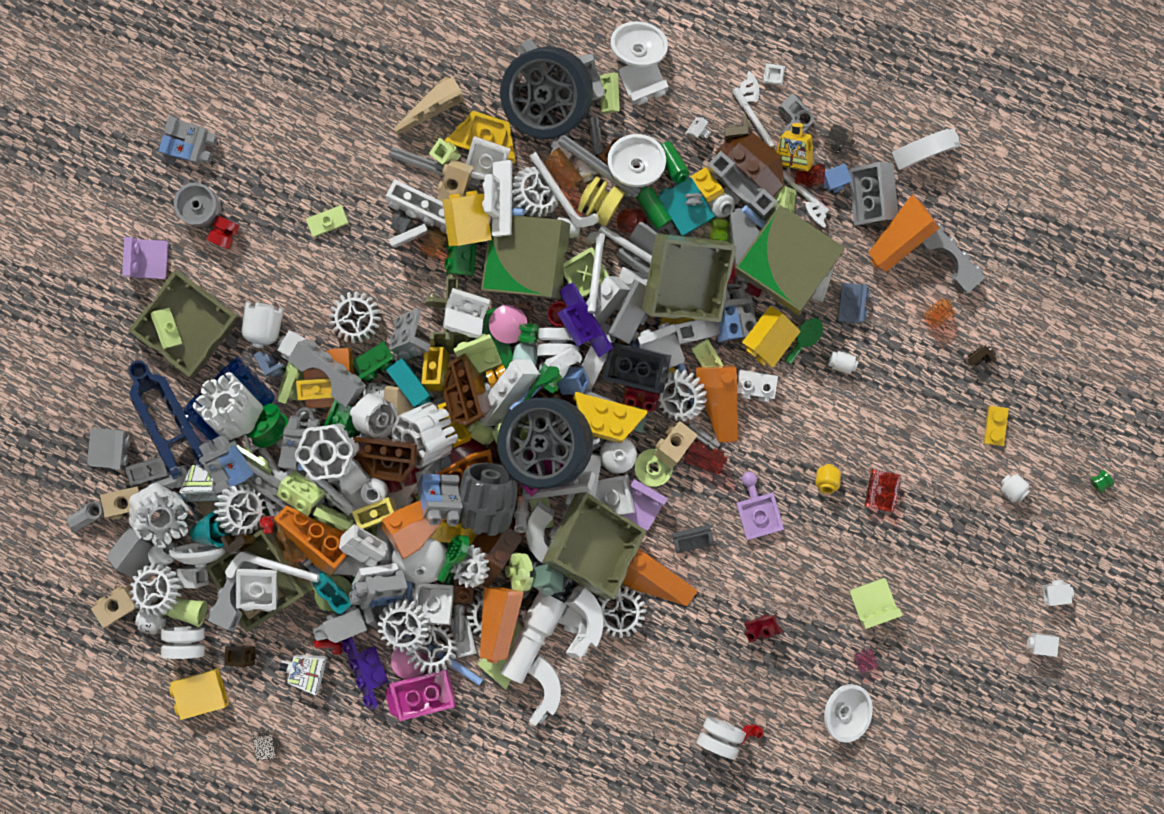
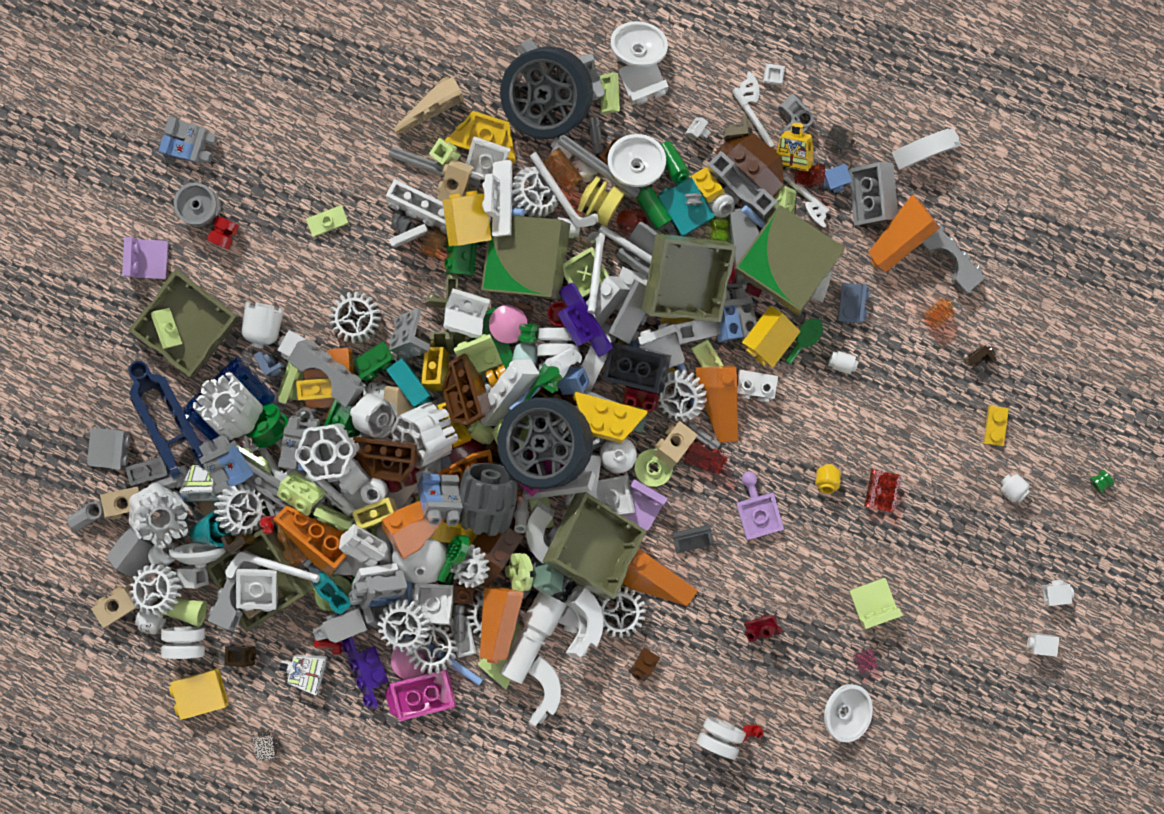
none -> reddish brown bracket [628,647,660,681]

